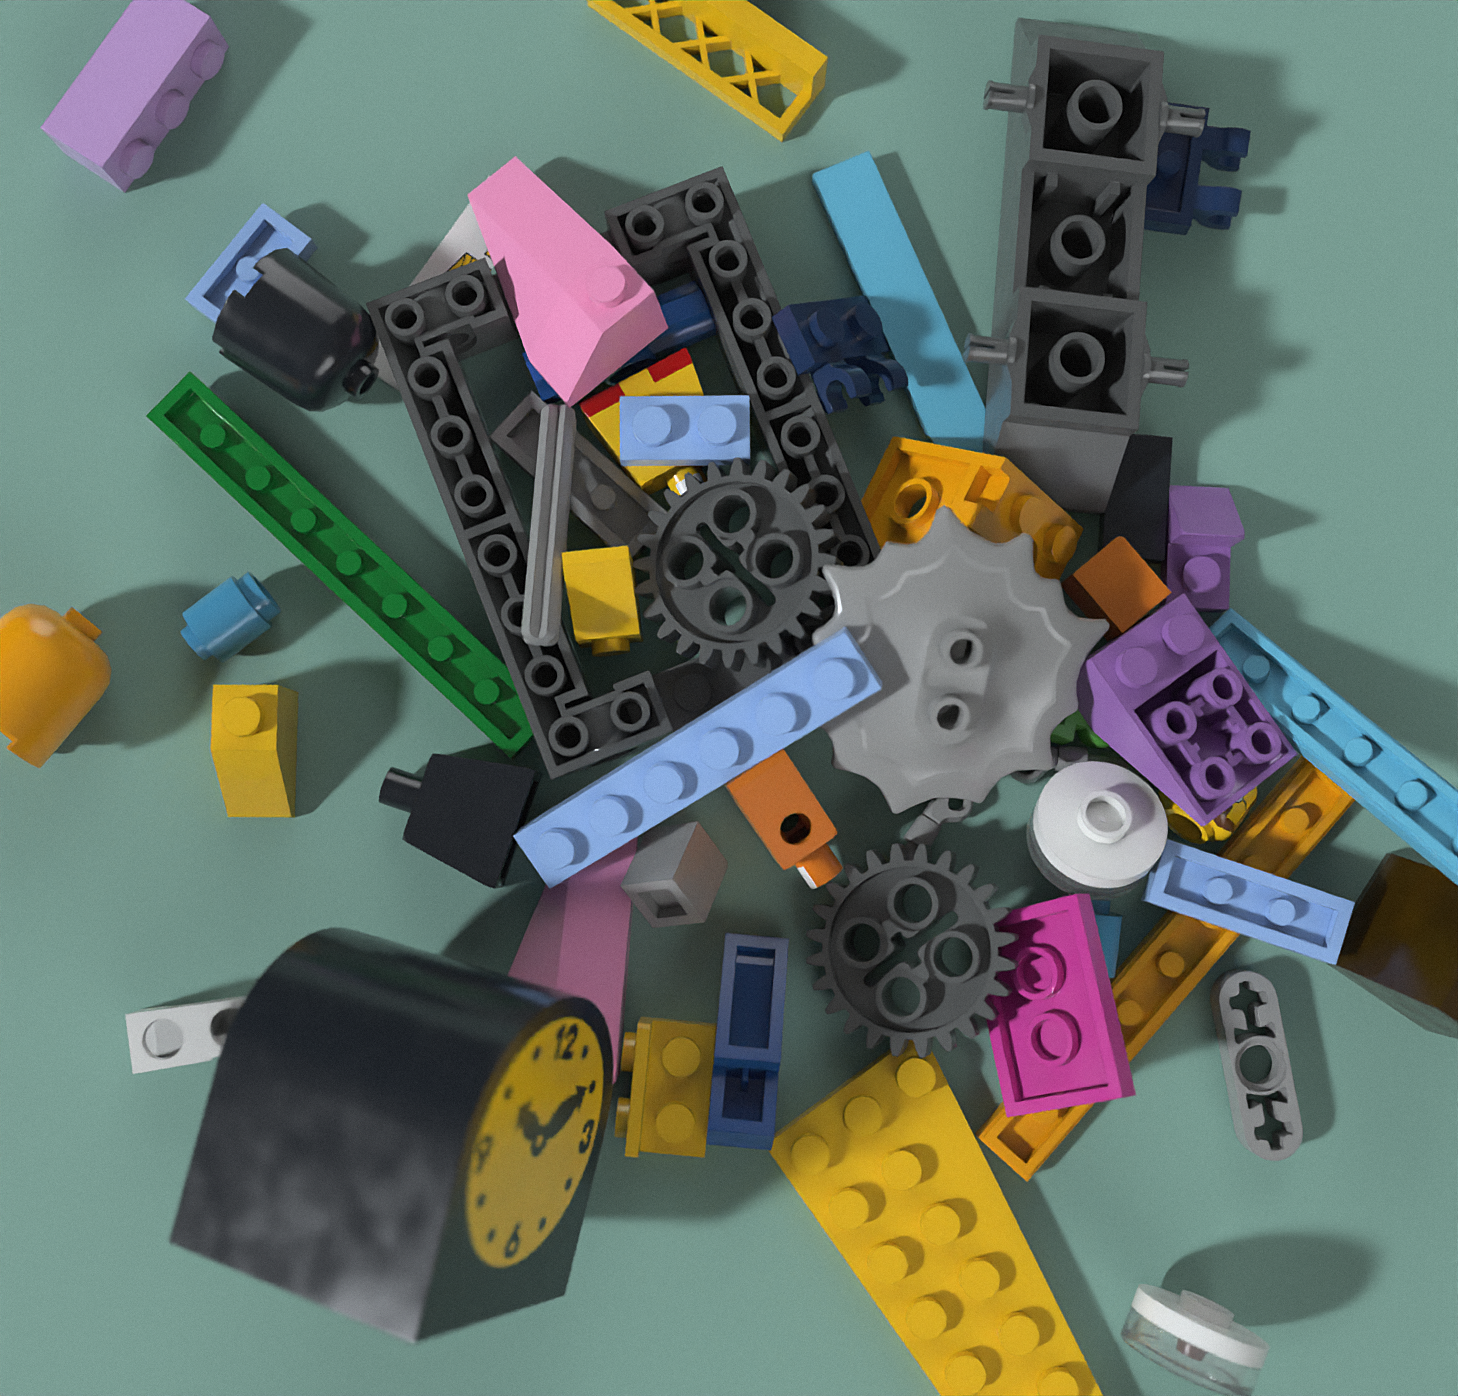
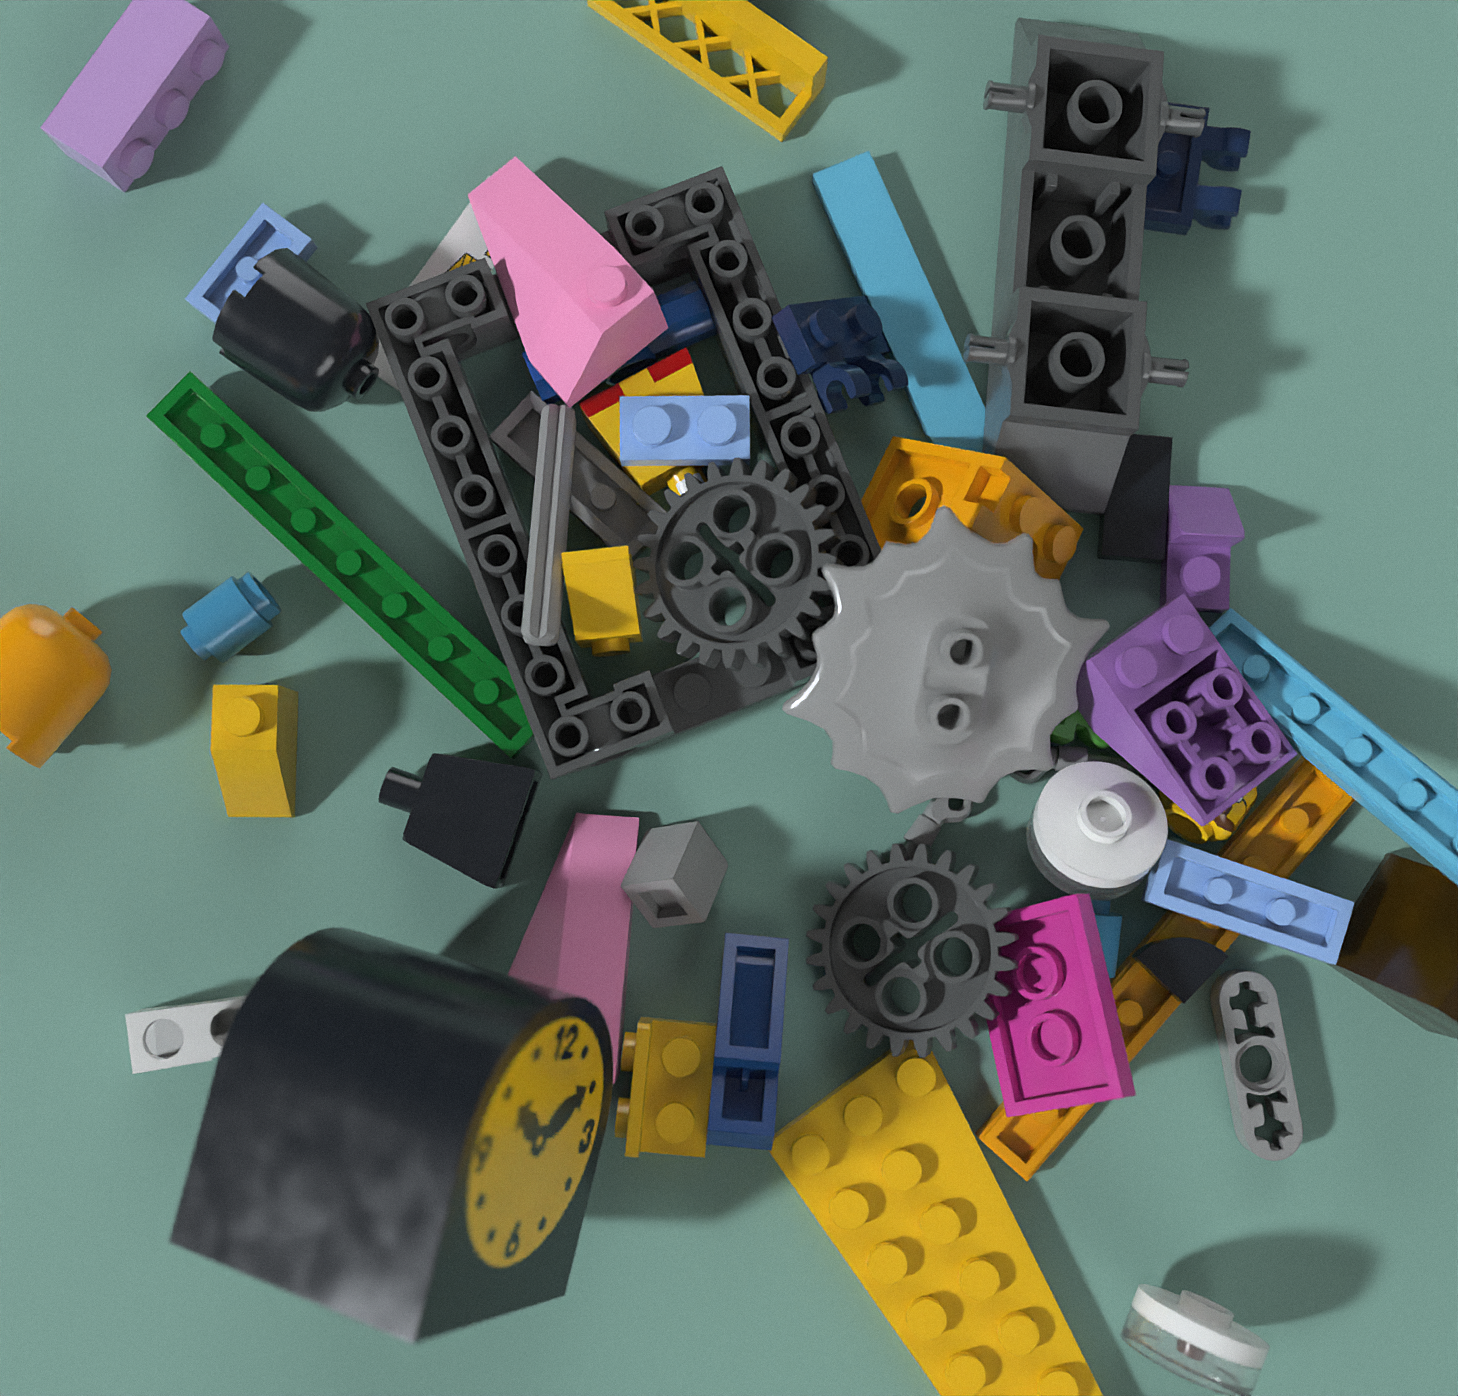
light blue plate [513,626,883,889] -> none
orange torso [723,749,843,889] -> none
orange panel [1061,536,1172,641] -> none
none -> black tile [1131,937,1229,1004]

